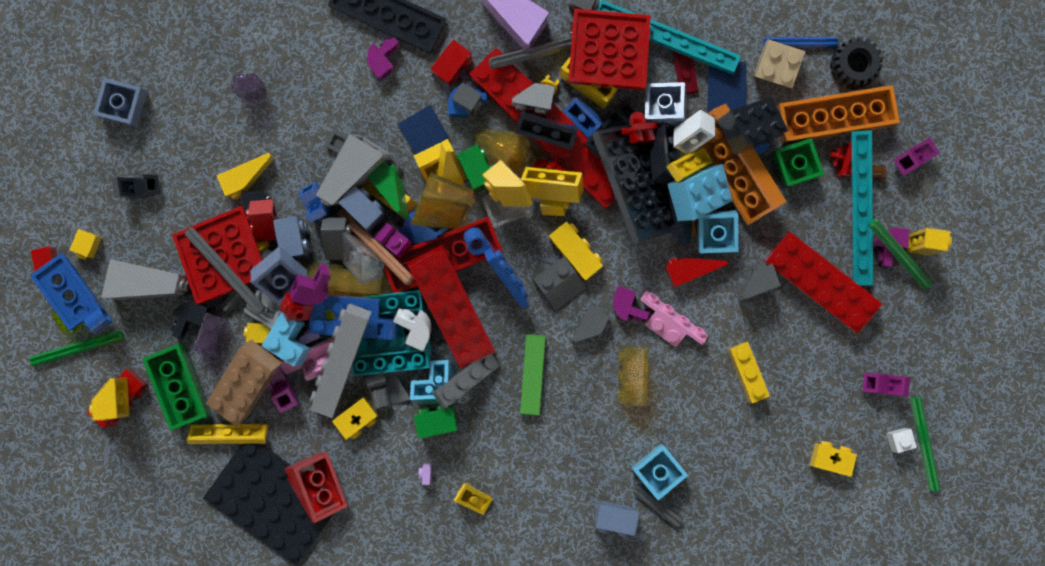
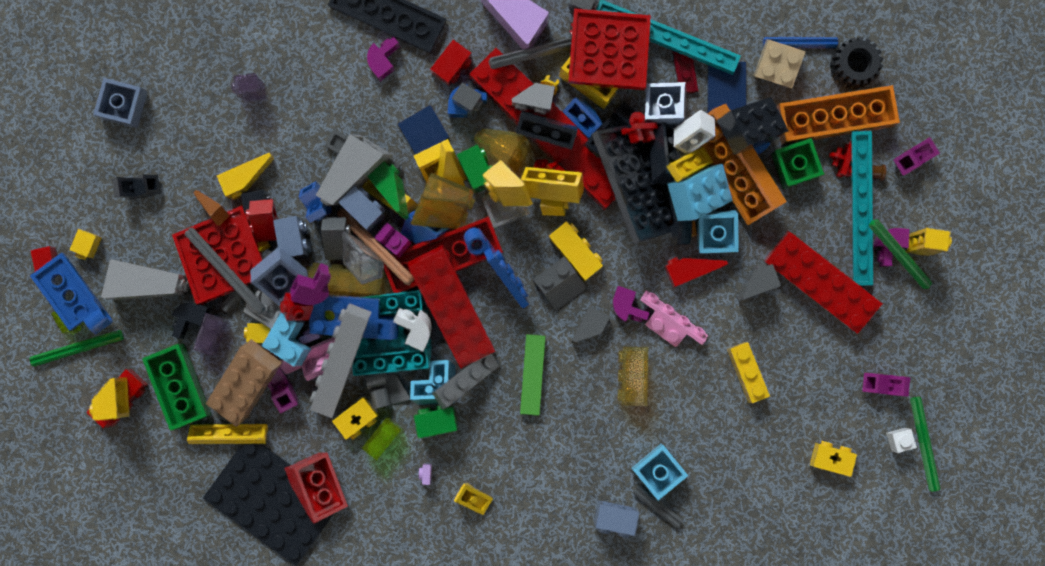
none -> dark orange slope [194,190,229,226]
none -> clear neon green brick [362,417,403,460]

